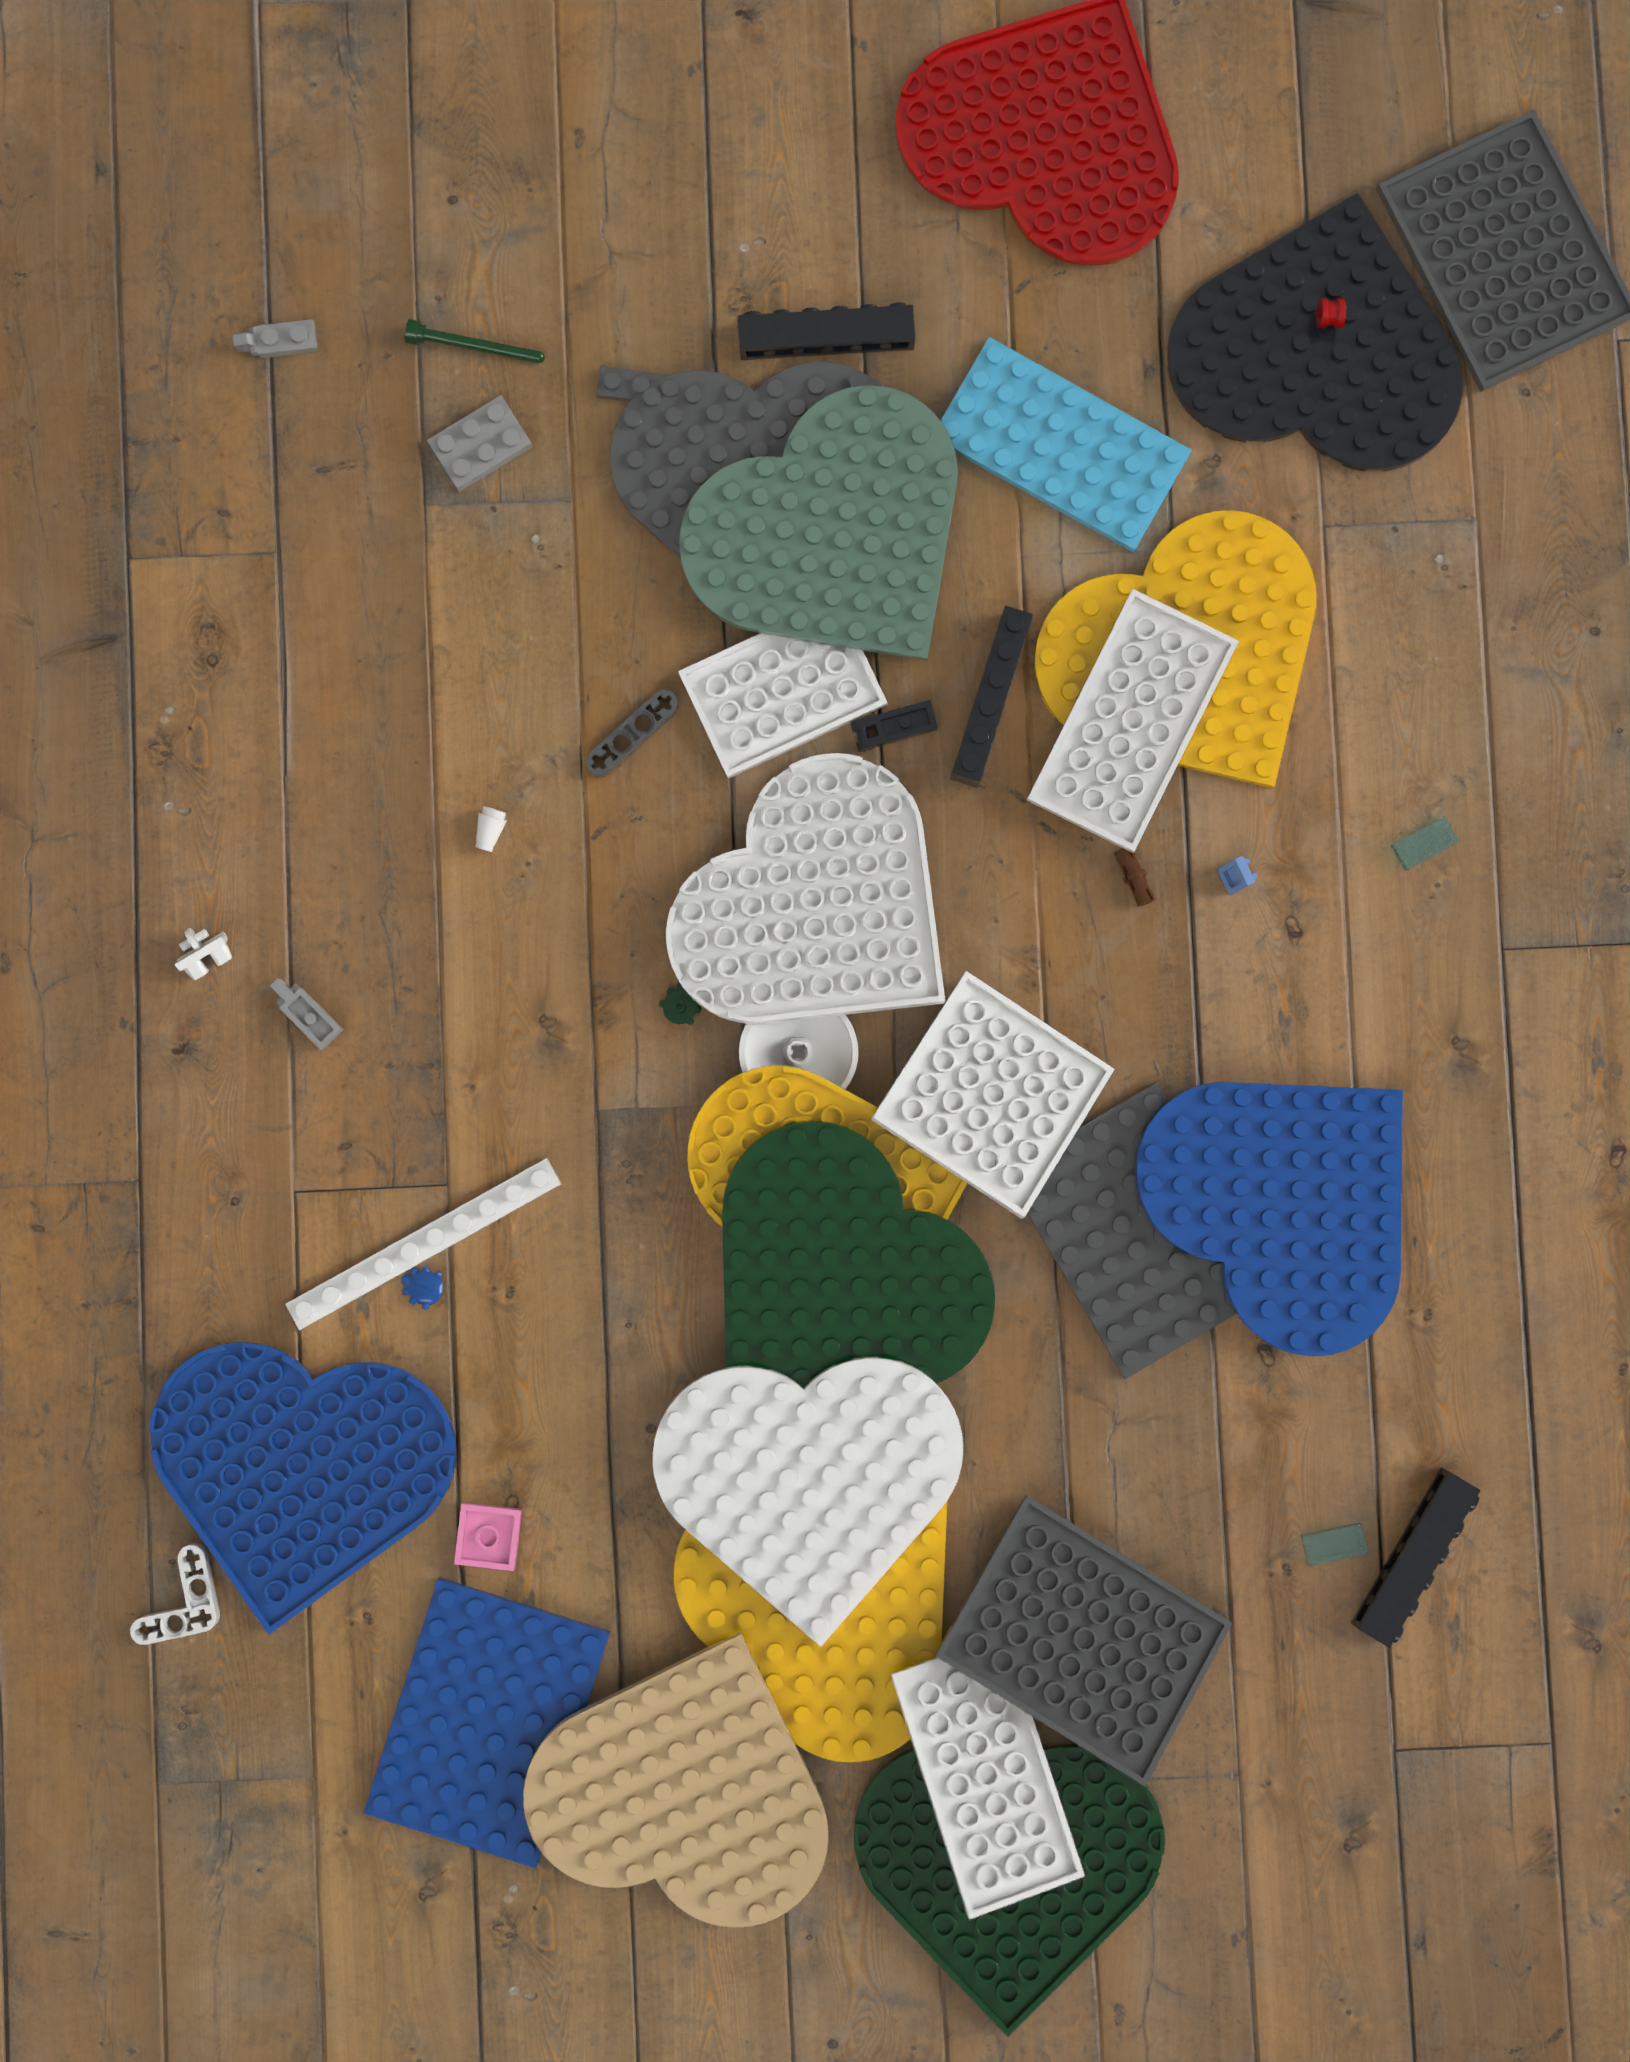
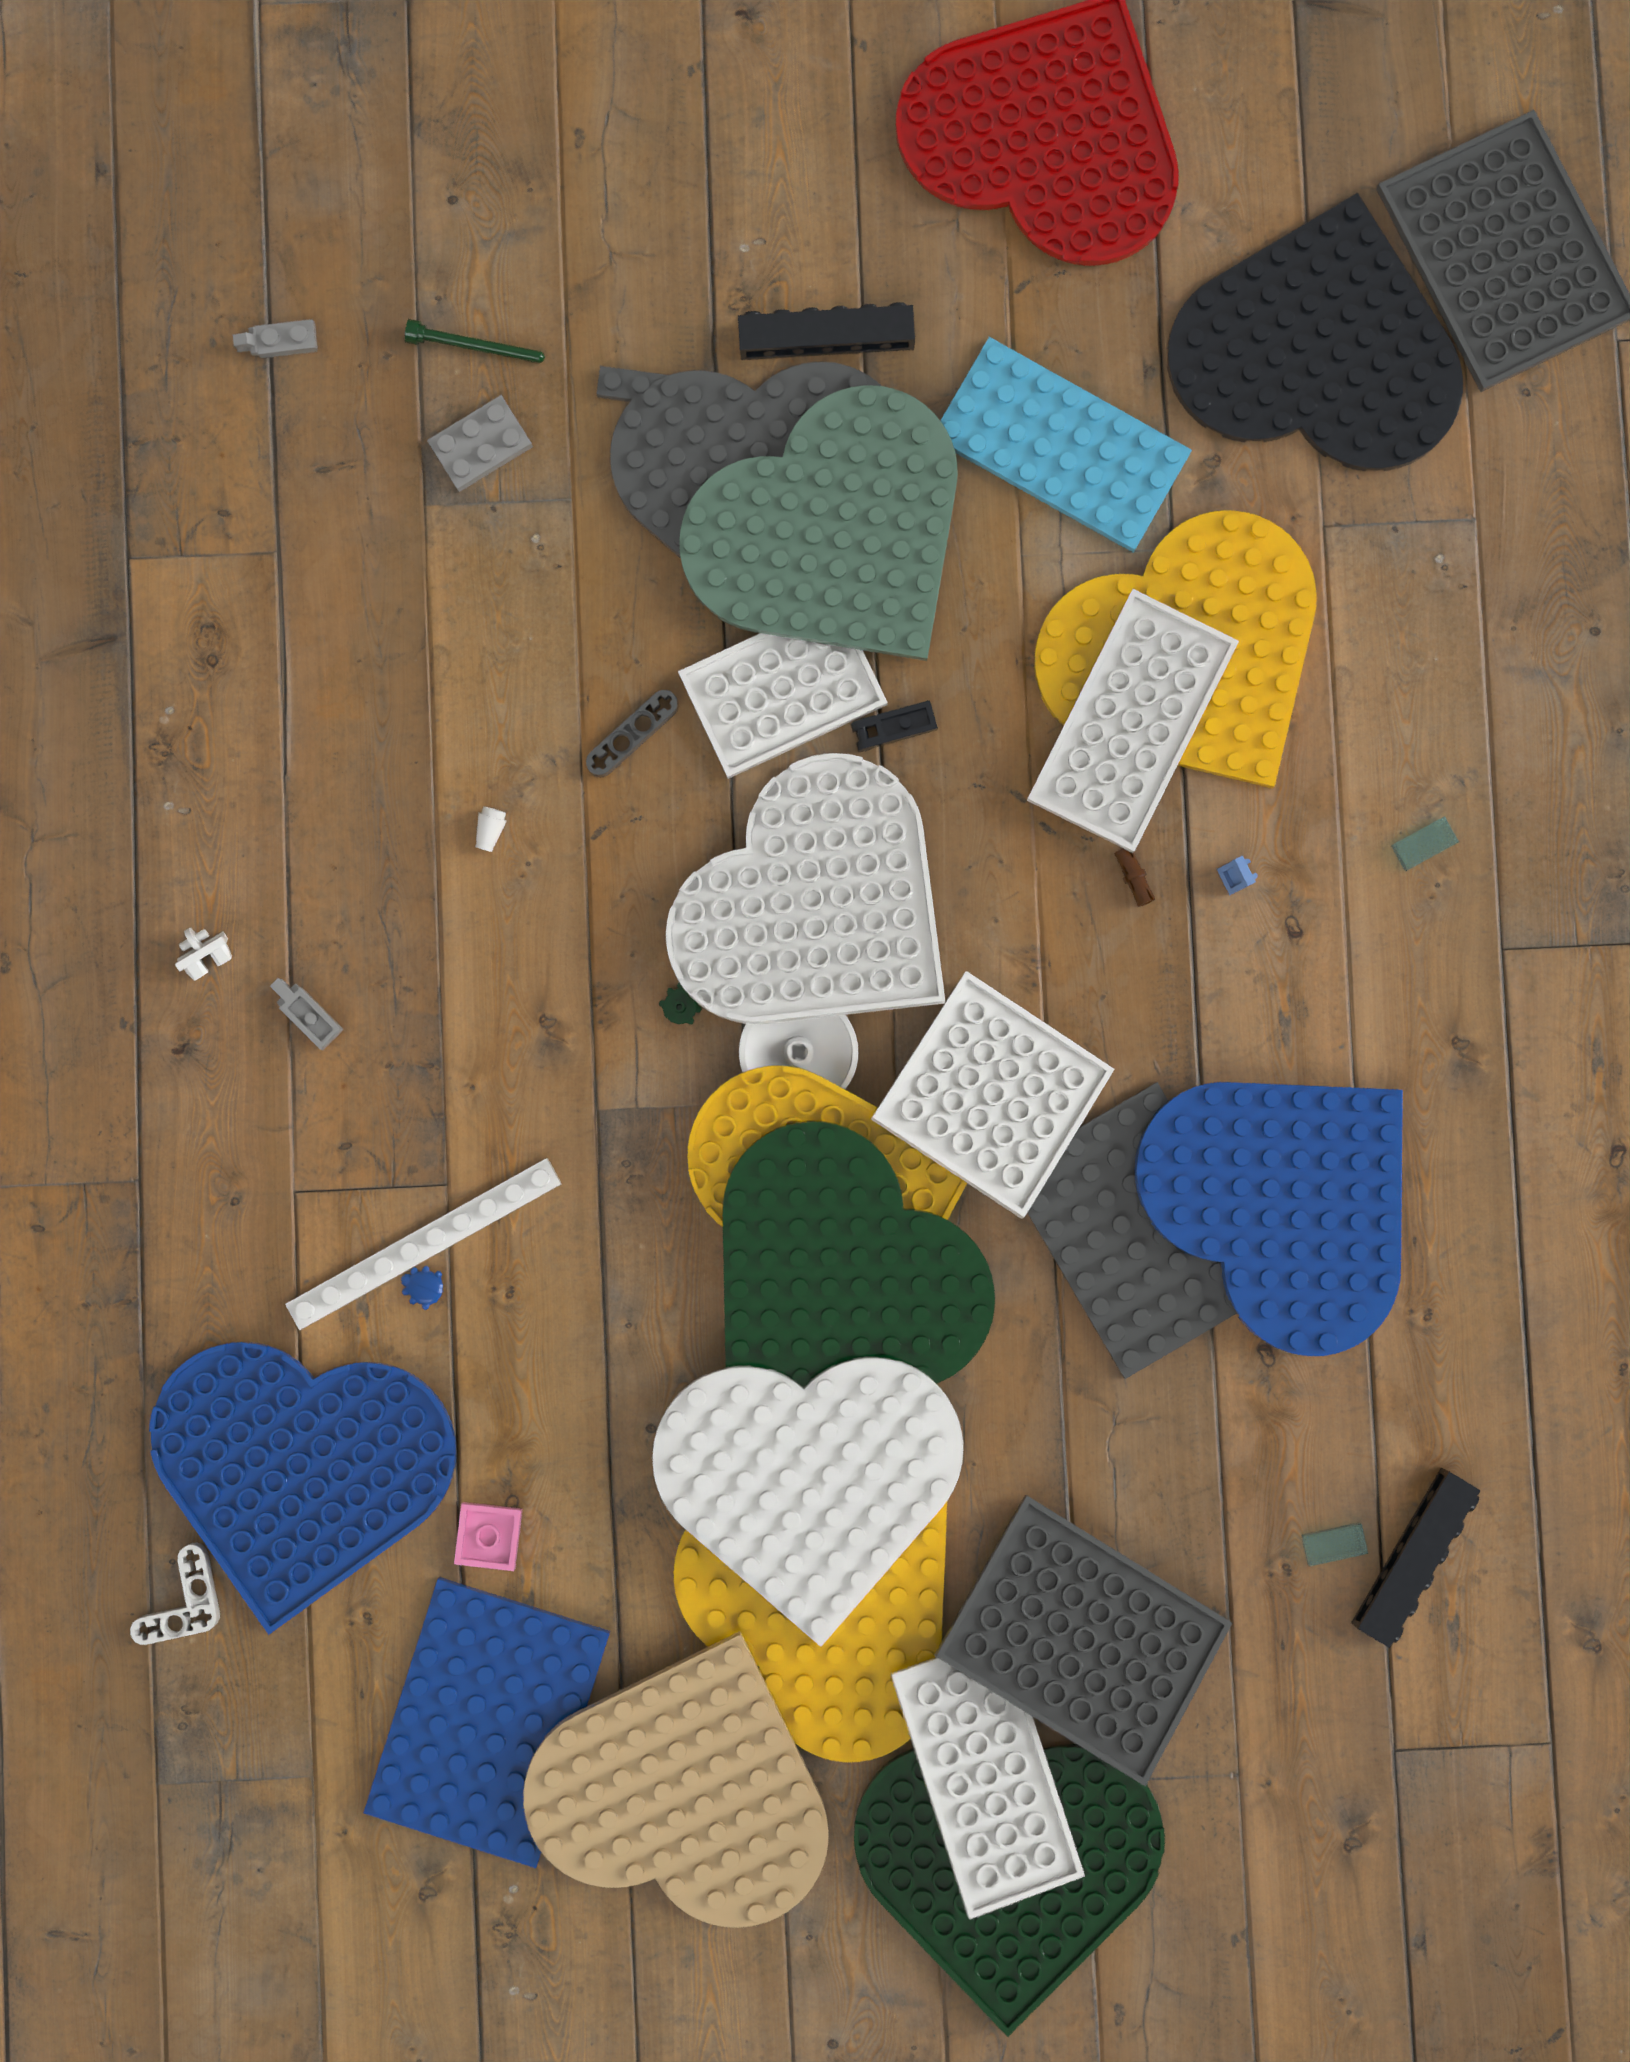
black brick [950,605,1033,788] -> none
red wheel [1316,298,1346,328] -> none

